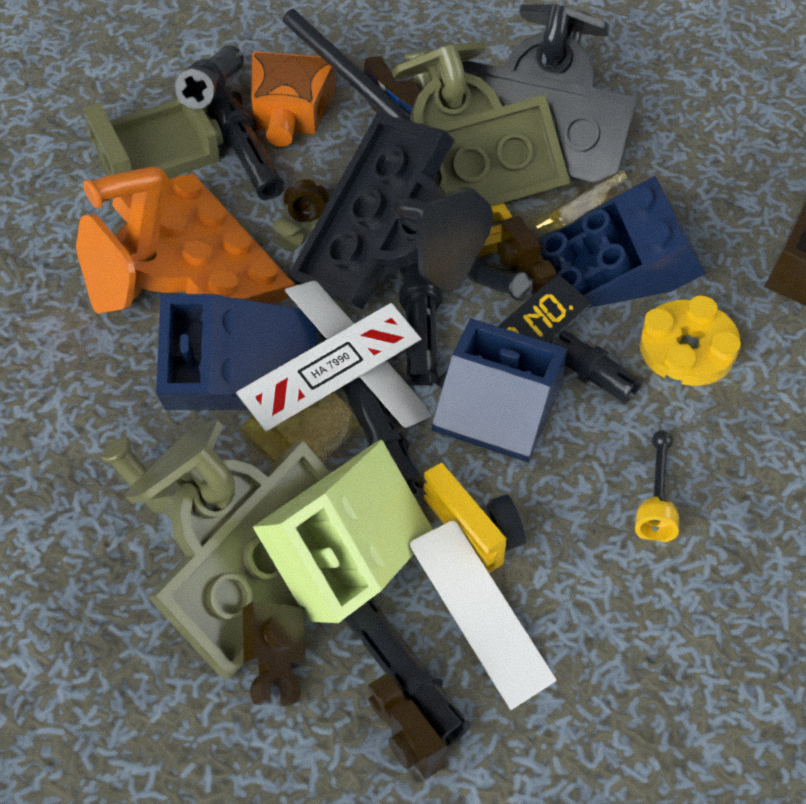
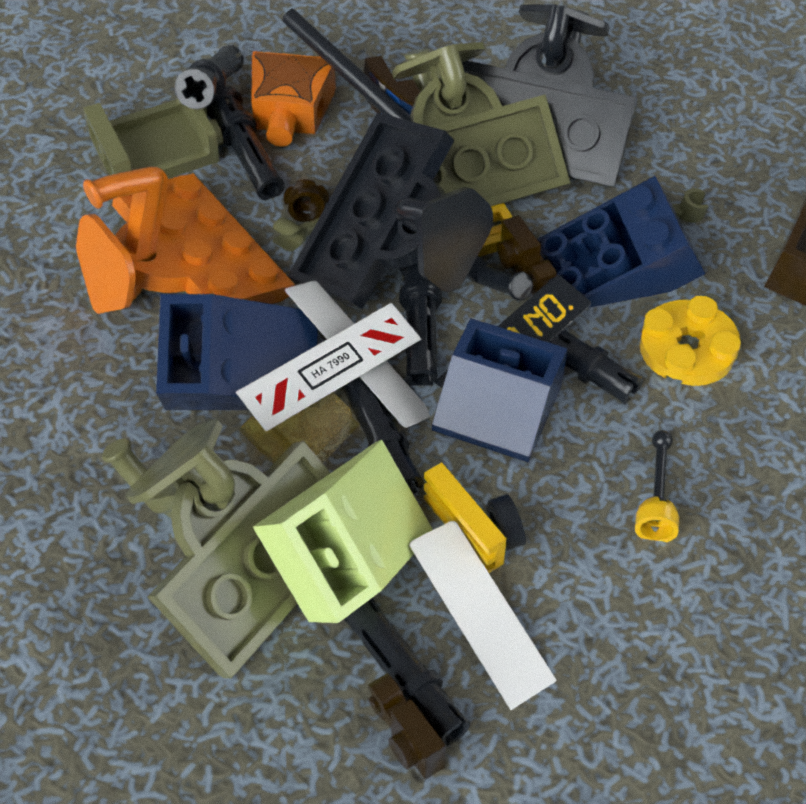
dark brown plate [243,601,306,706] -> none
clear yellow piece [526,170,628,235] -> none
none -> olive hand [672,188,709,223]

